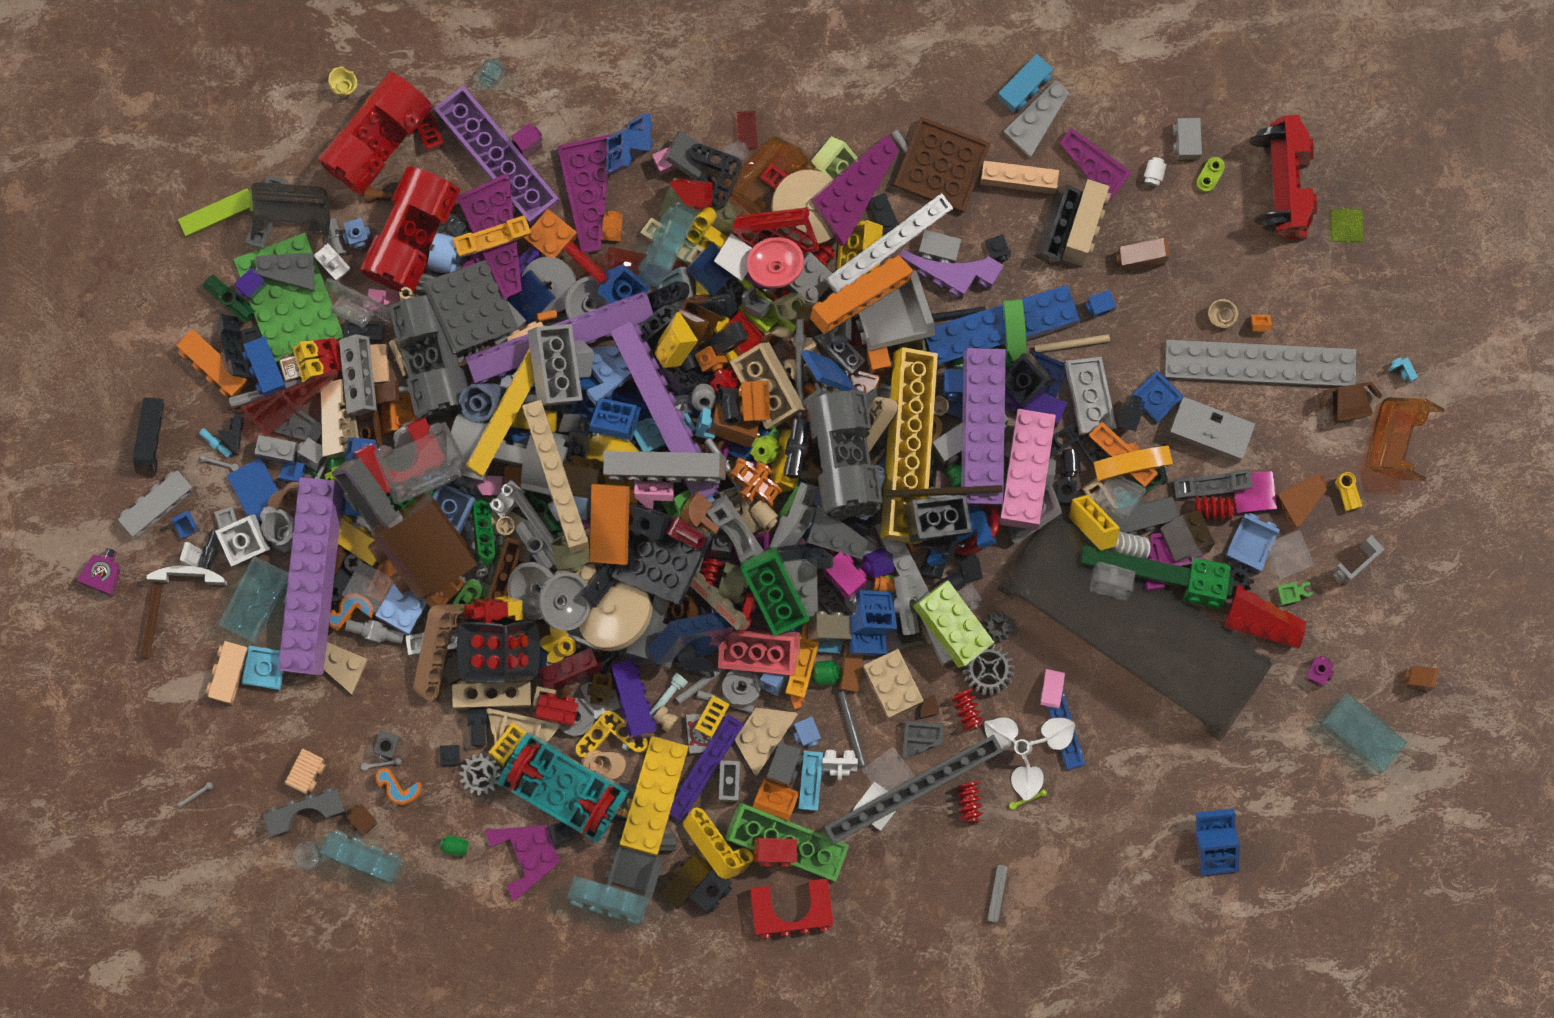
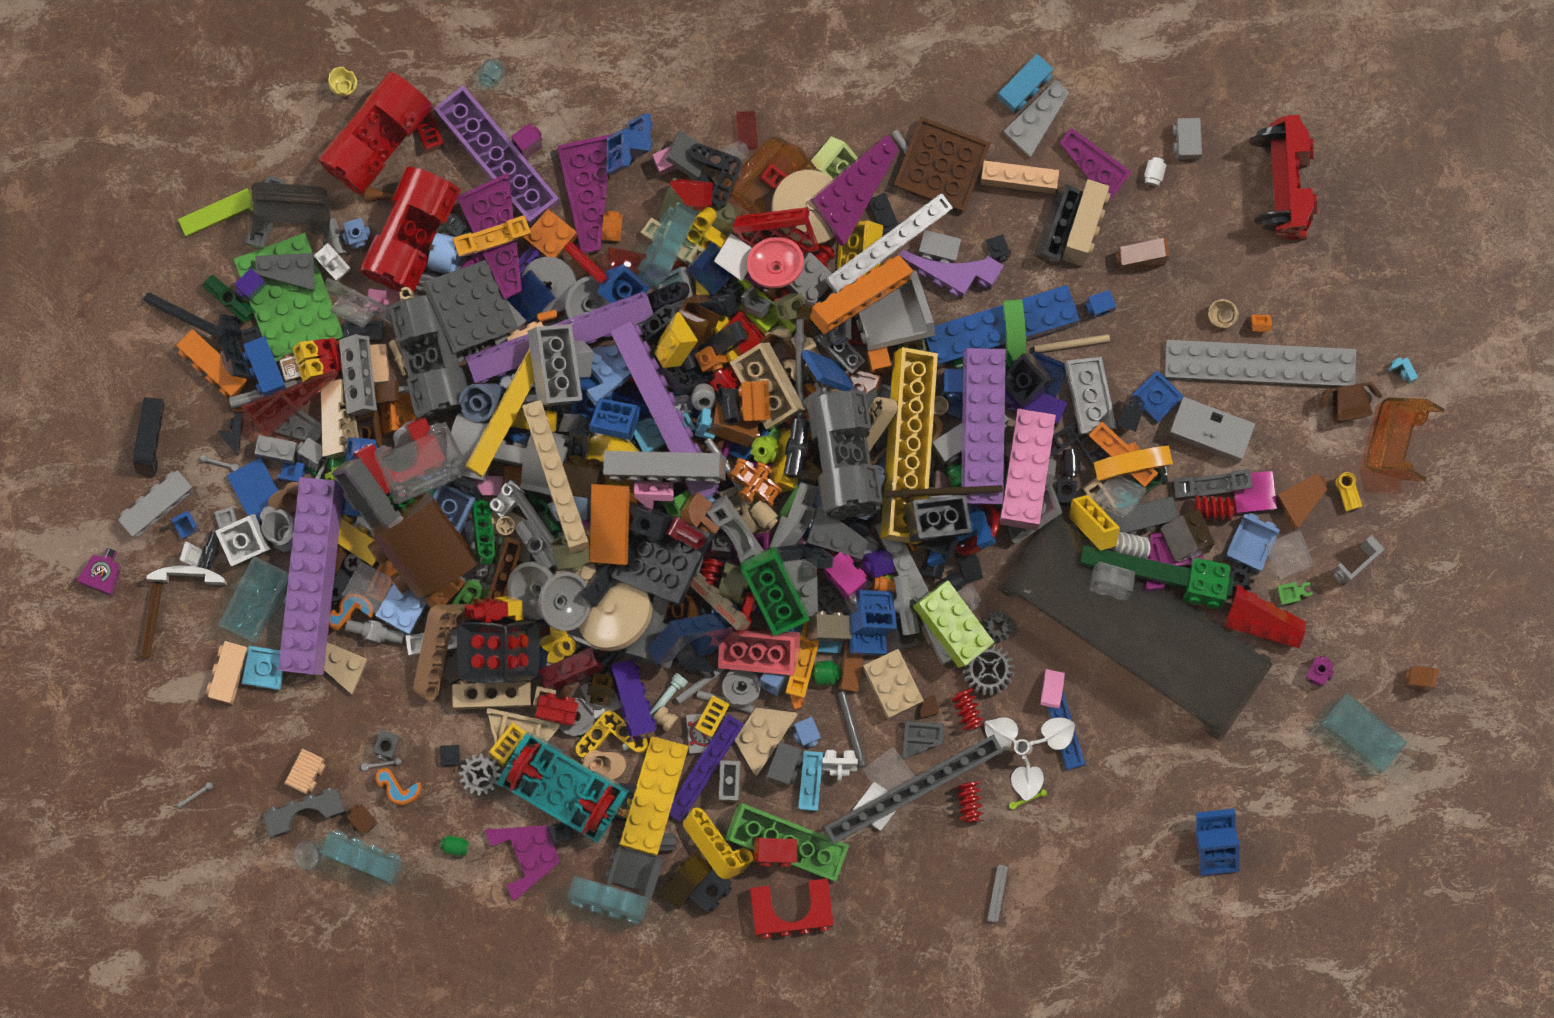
medium azure bar [199,428,233,458] -> none
black piece [467,708,488,747] -> none
orange plate [753,779,800,821] -> none
black bar [931,306,986,321] -> none
lime plate [1196,157,1225,193] -> none
clear neon green piece [1331,207,1364,244] -> none
none -> black axle [144,292,226,340]

